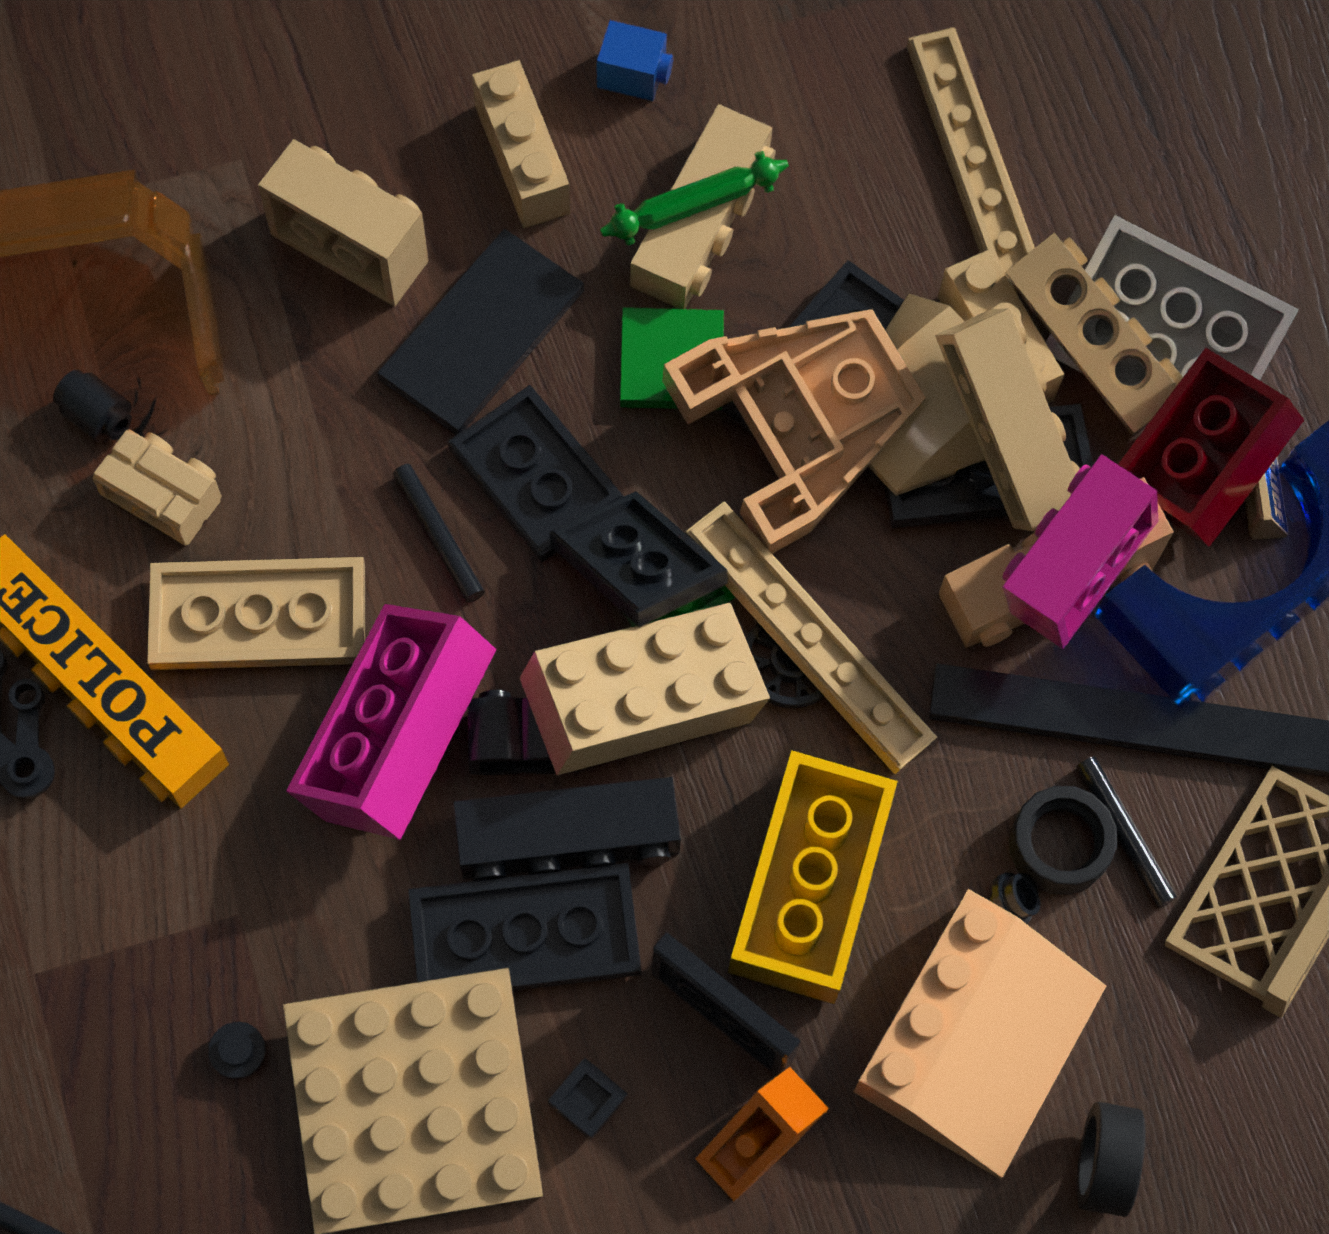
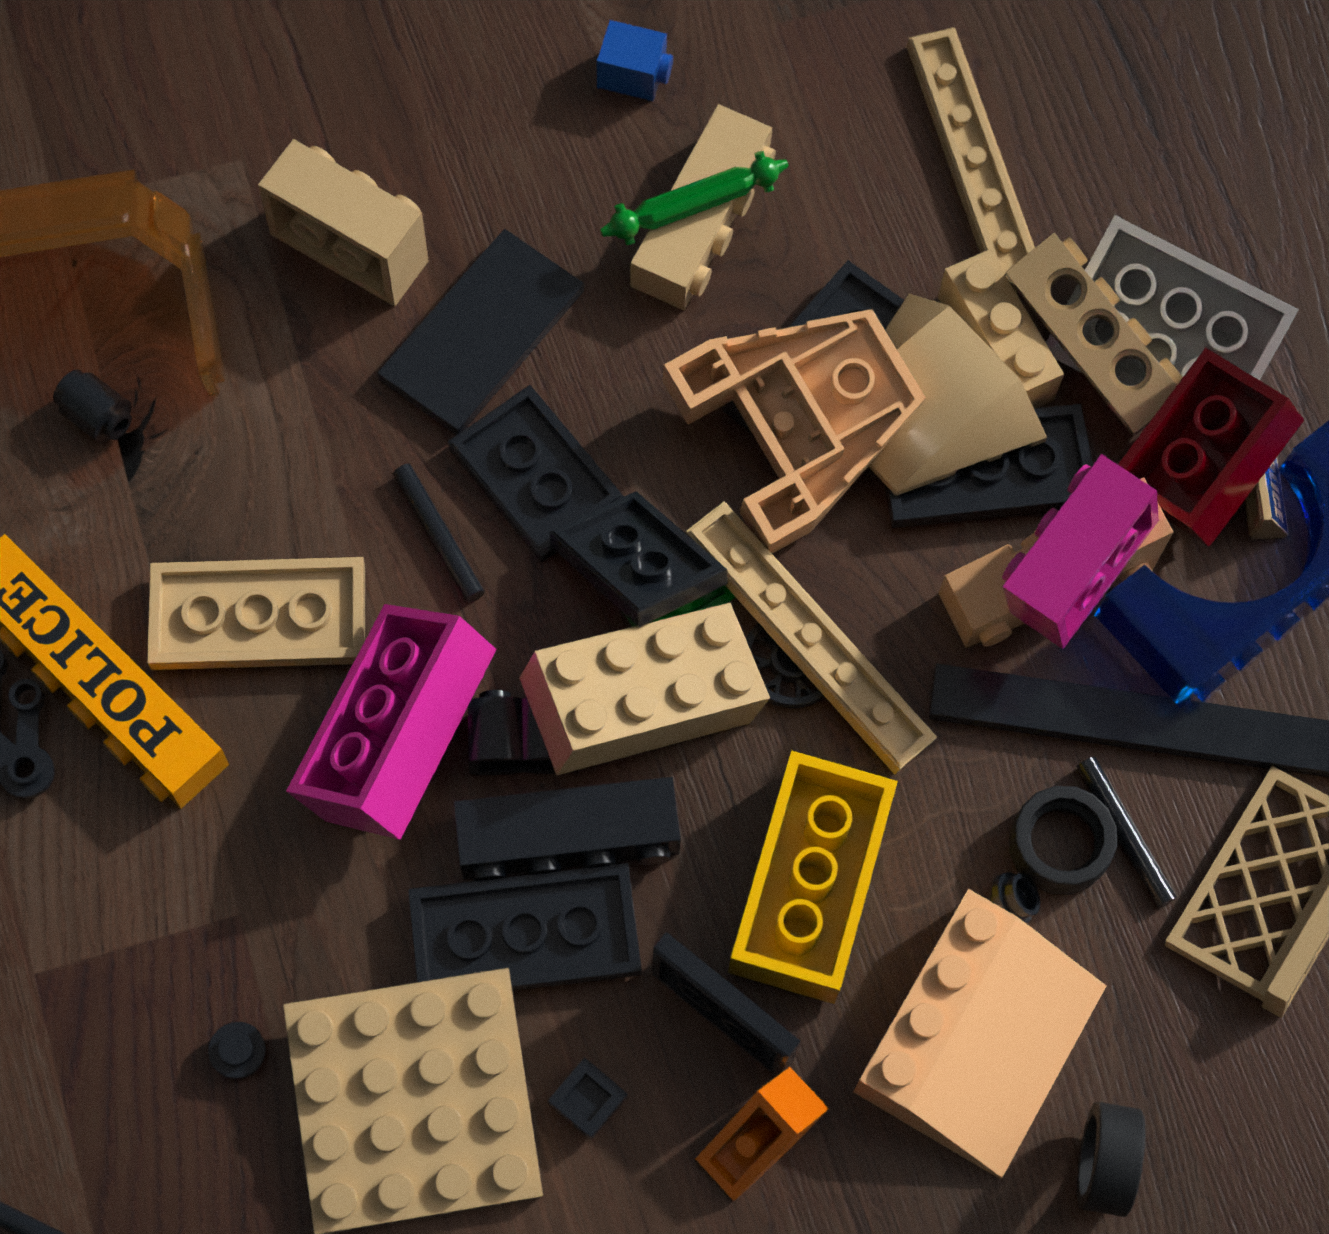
tan brick [92,429,221,546] -> none
tan brick [472,60,570,229] -> none
green tile [620,308,724,410] -> none
tan brick [935,308,1080,531] -> none

